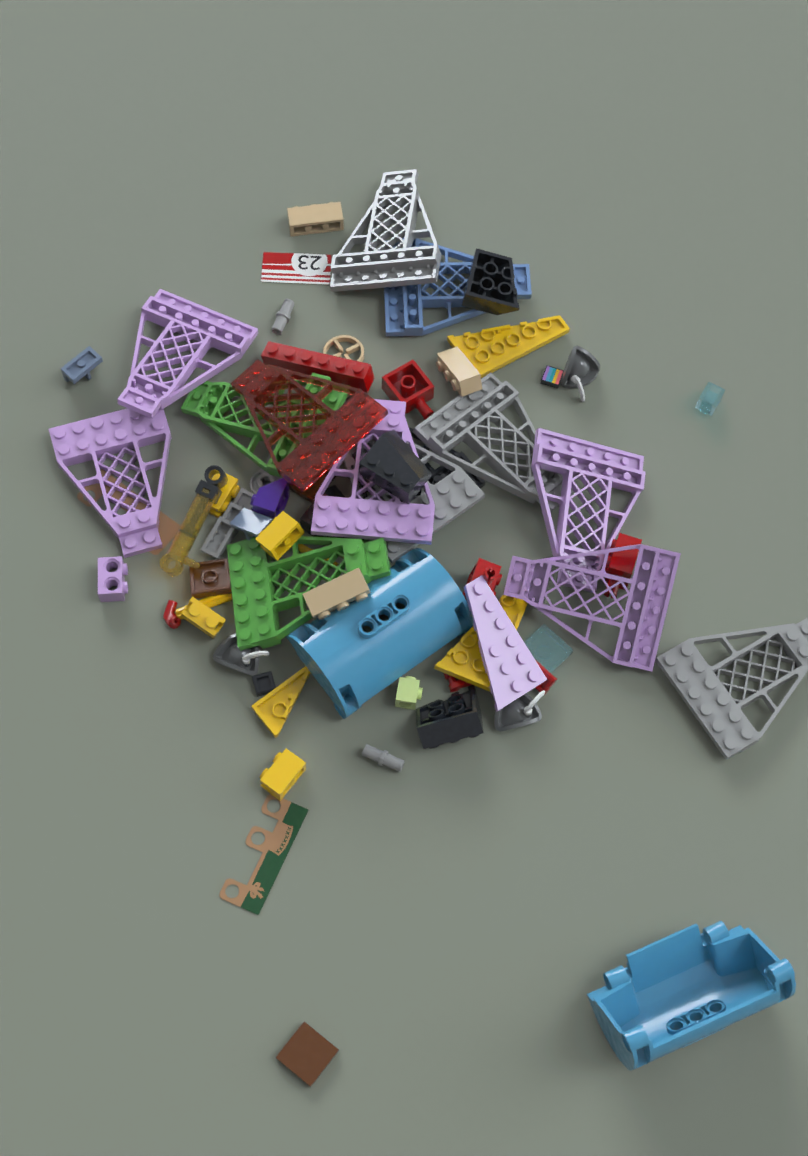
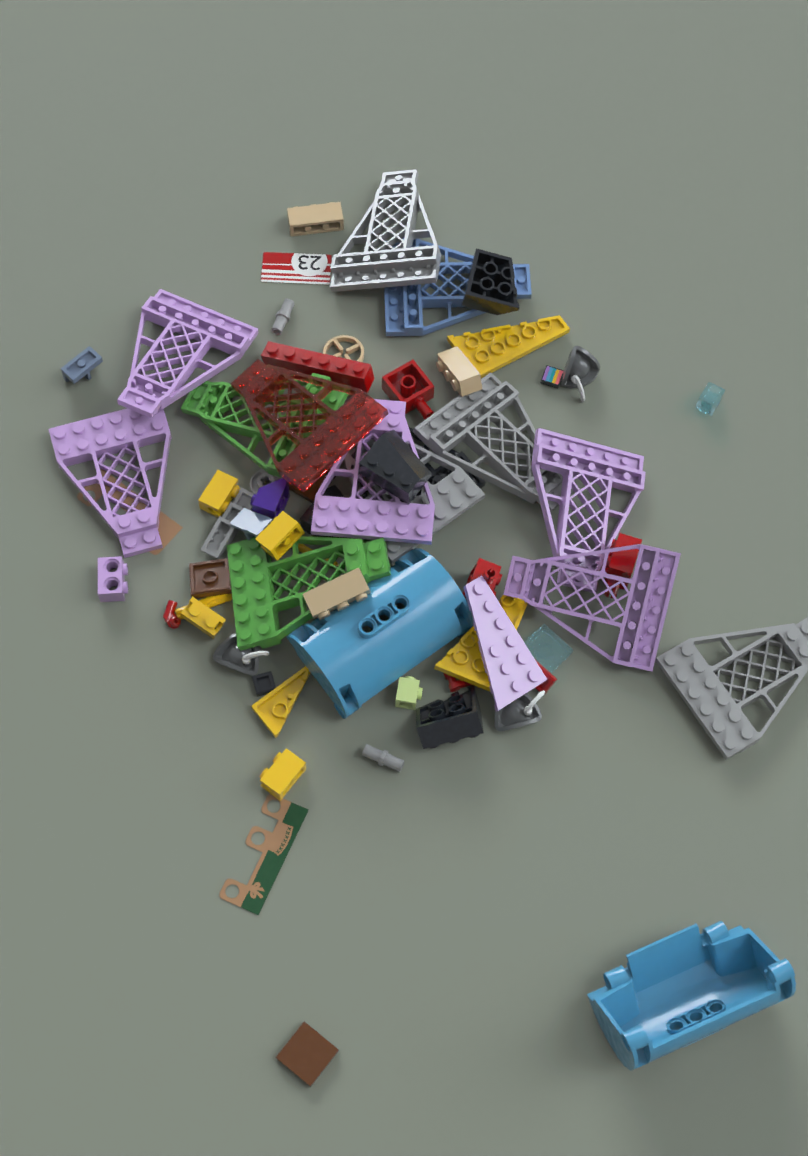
clear yellow piece [160,465,228,577] -> none

